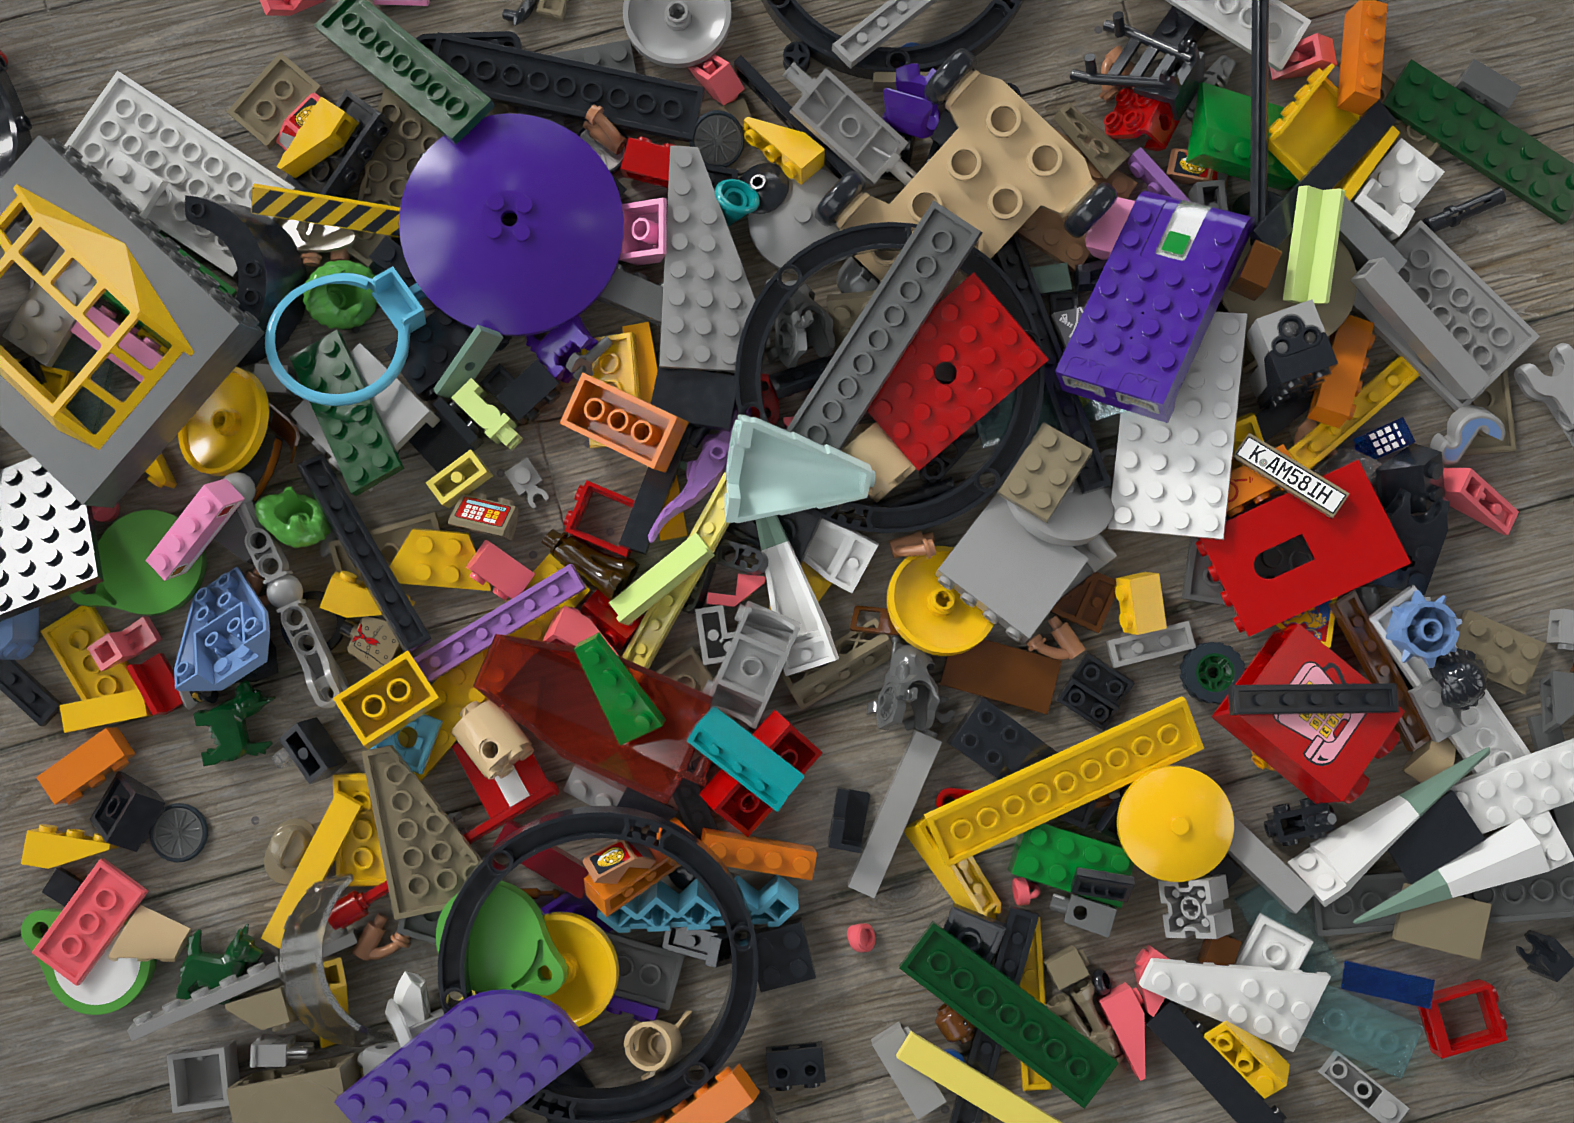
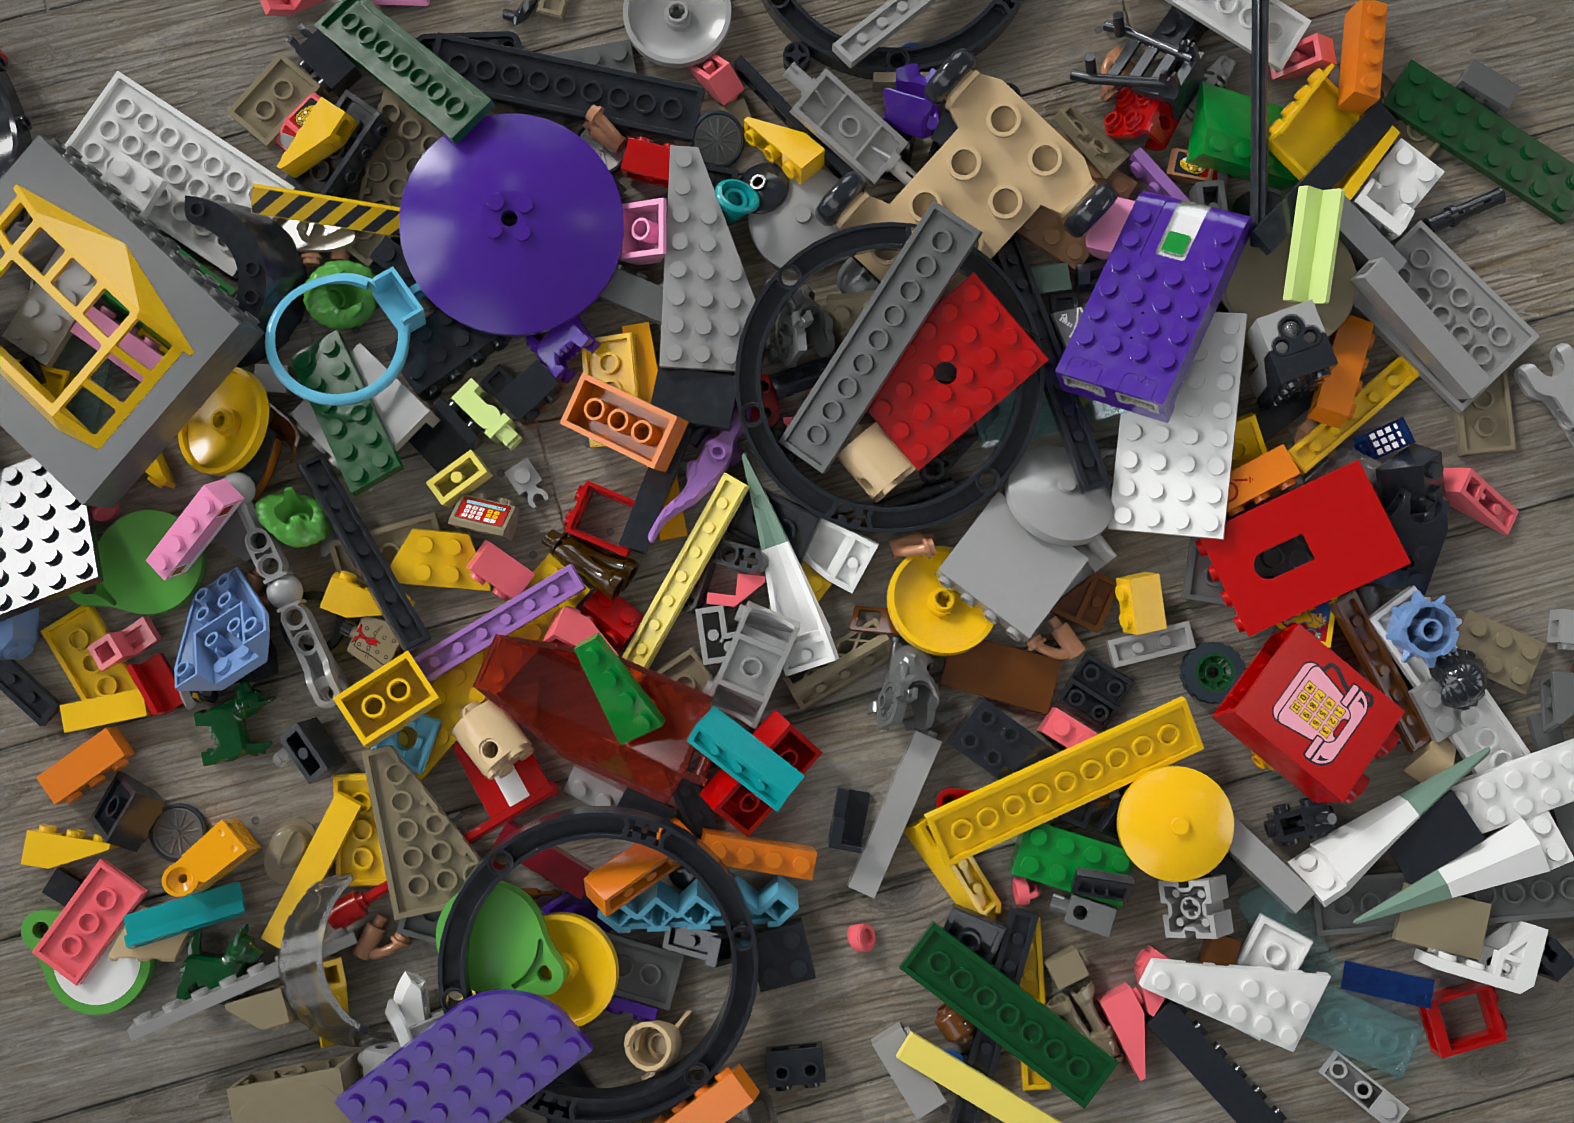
light grey piece [167,1040,240,1113] -> none
light grey piece [250,1034,314,1068] -> none
sand green tile [433,325,503,400] -> none
dark grey bar [566,336,613,381] -> none
slope [582,840,656,884] -> none
yellowish green panel [609,533,715,625] -> none
light aqua cone [724,414,875,523] -> none
dark tan plate [998,422,1093,523] -> none
black piece [1092,969,1111,996] -> none
yellow slope [1204,1020,1290,1099] -> none
black tile [1228,683,1399,715] -> none
reddish brown slope [1229,239,1282,301] -> none
tile [1233,433,1350,519] -> none
light grey animal [1430,405,1506,465] -> none
none -> teal panel [123,881,248,950]
none -> light orange piece [162,818,262,897]
none -> black hinge [285,23,362,98]
none -> coral brick [1036,707,1098,749]
none -> white bracket [1413,921,1548,994]

